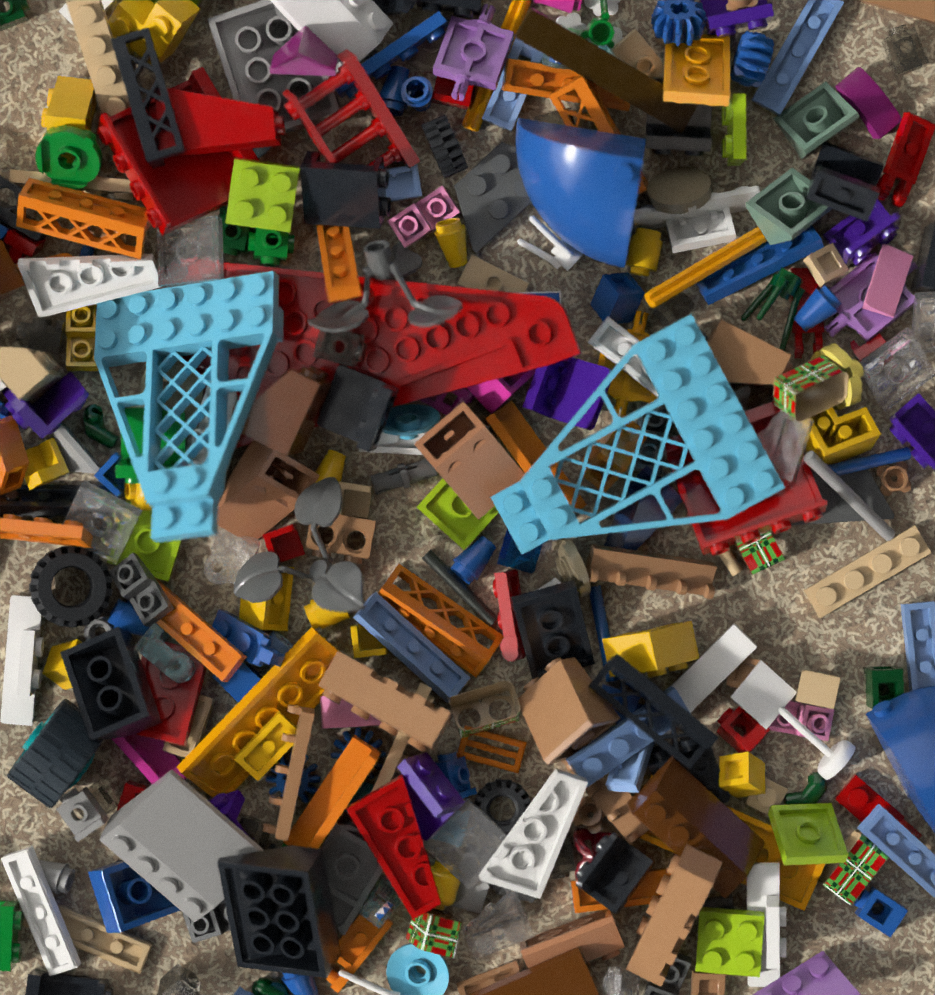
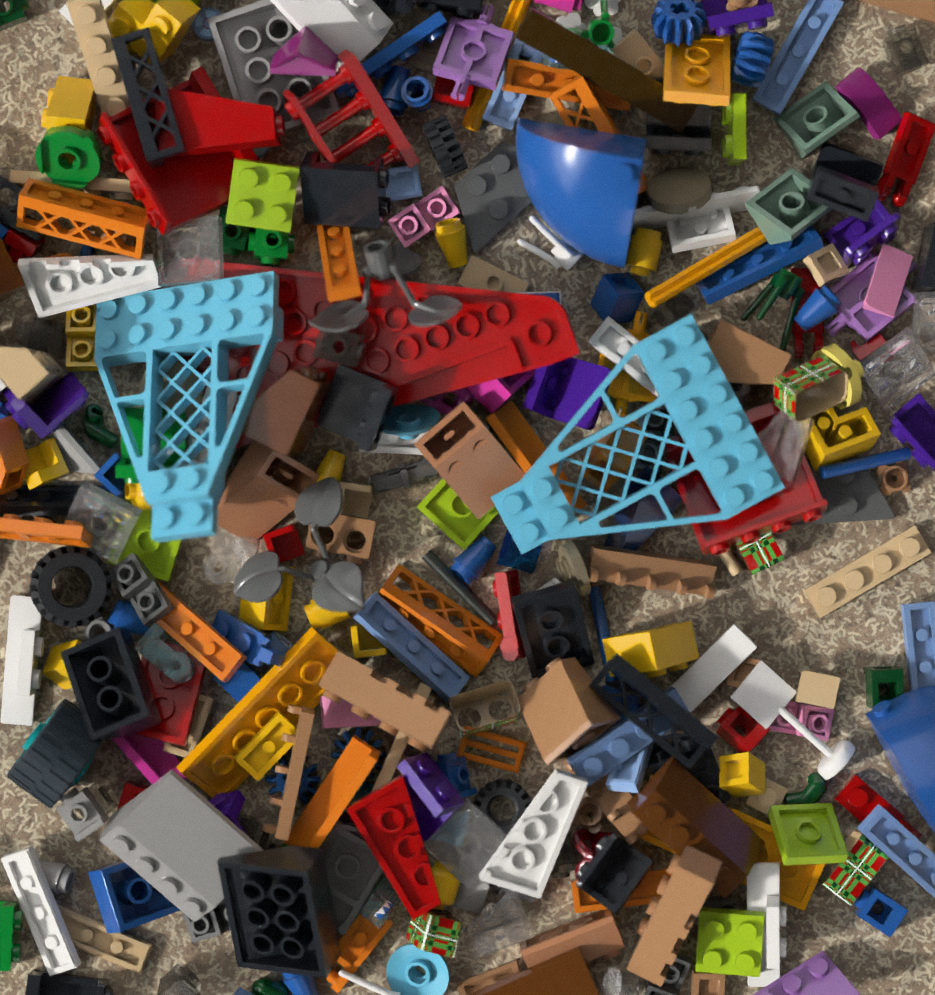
light grey bar [803,451,896,541] -> none
none -> medium blue tile [192,7,221,41]

